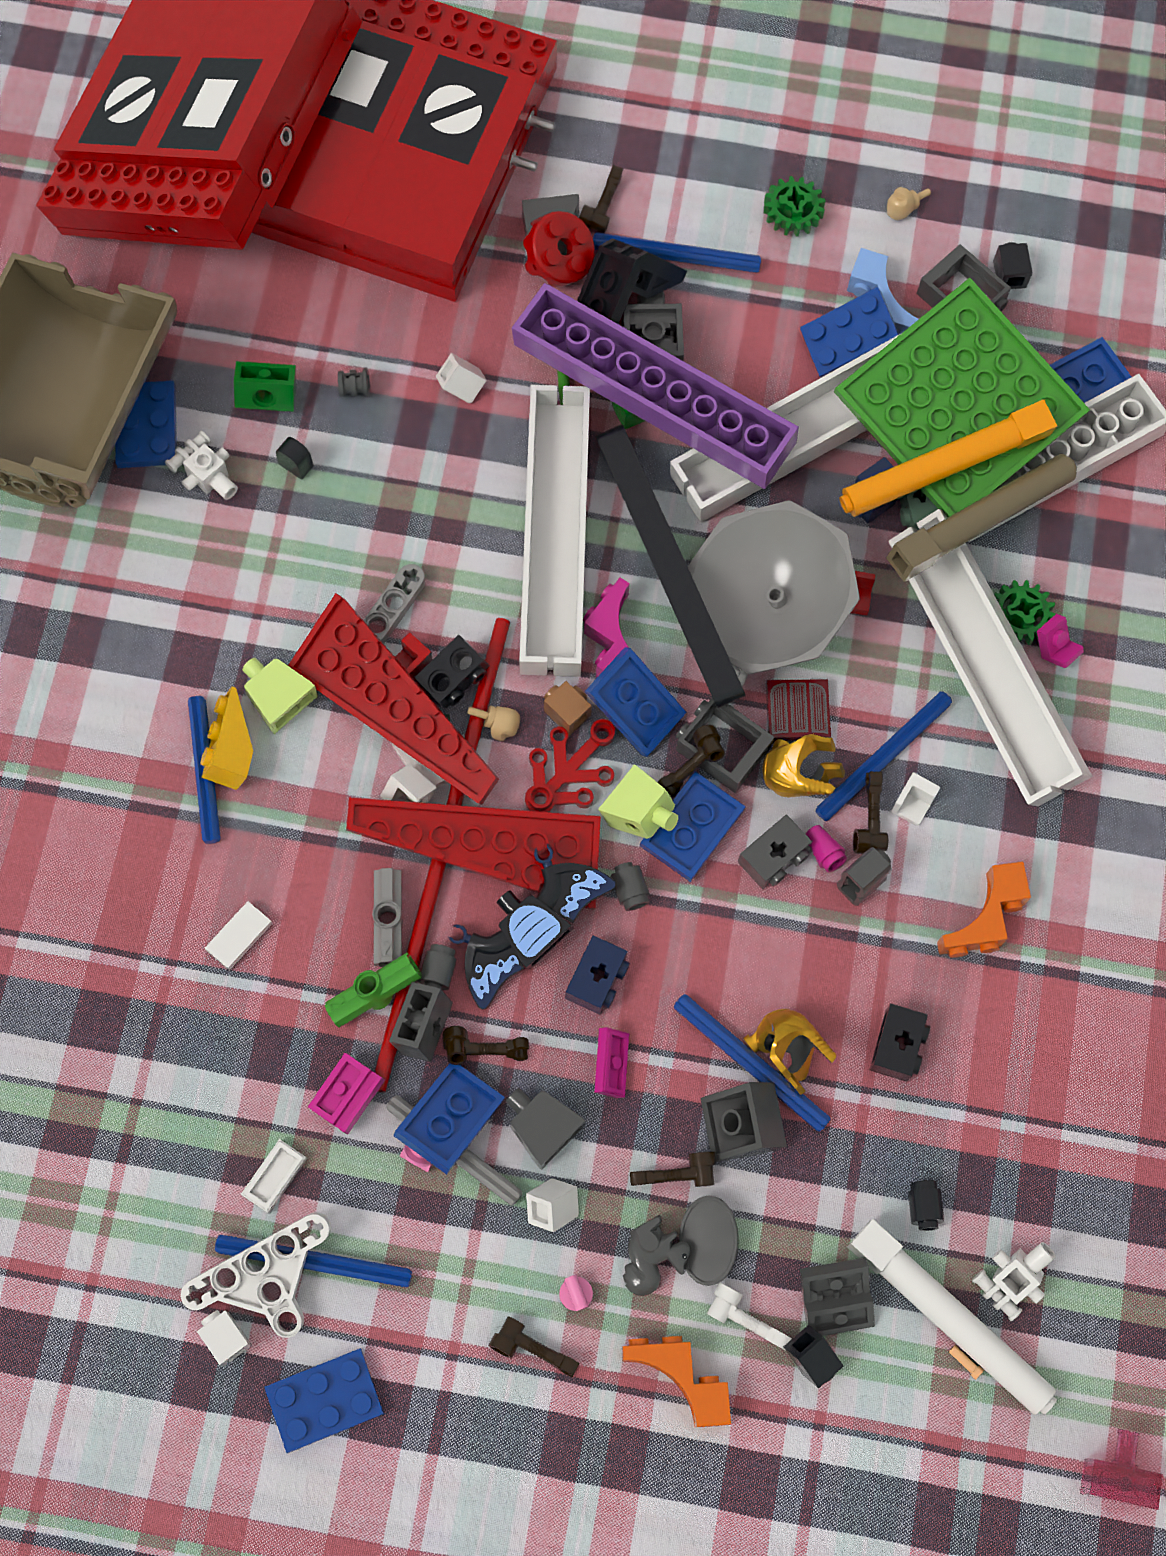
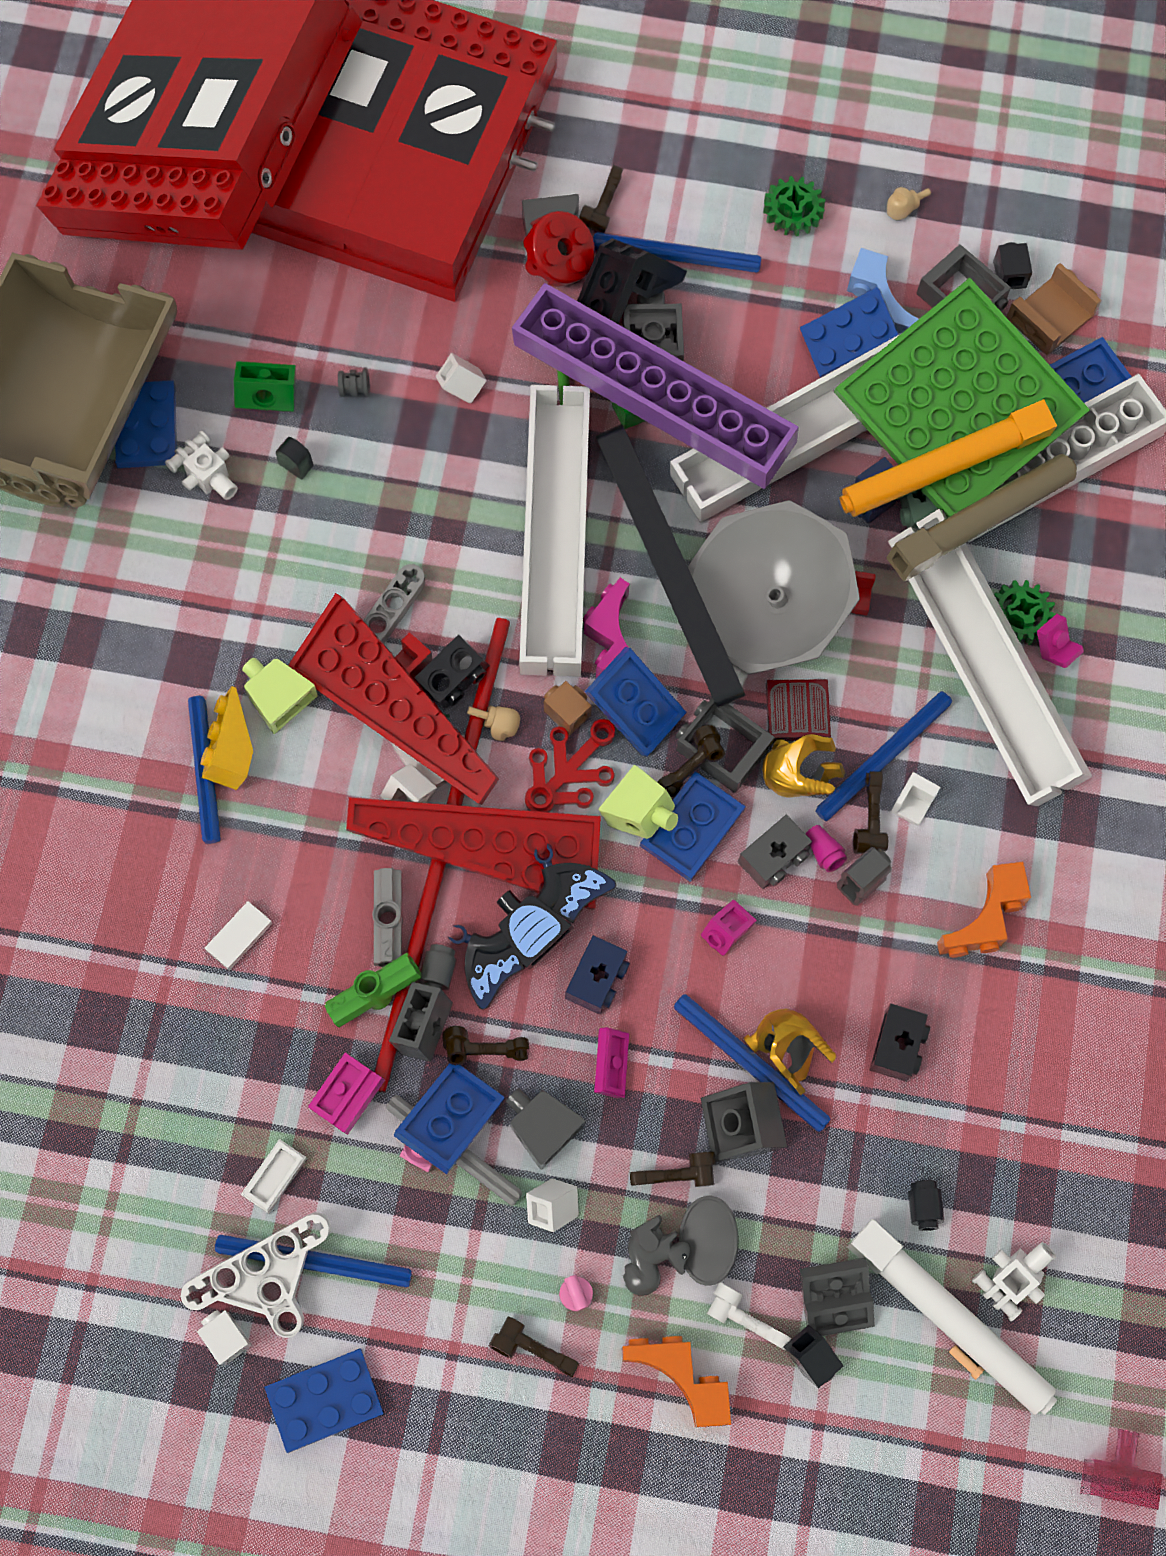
dark grey brick [610,862,650,911] -> none
none -> dark pink bracket [701,899,757,956]
none -> medium nougat panel [1006,263,1102,356]

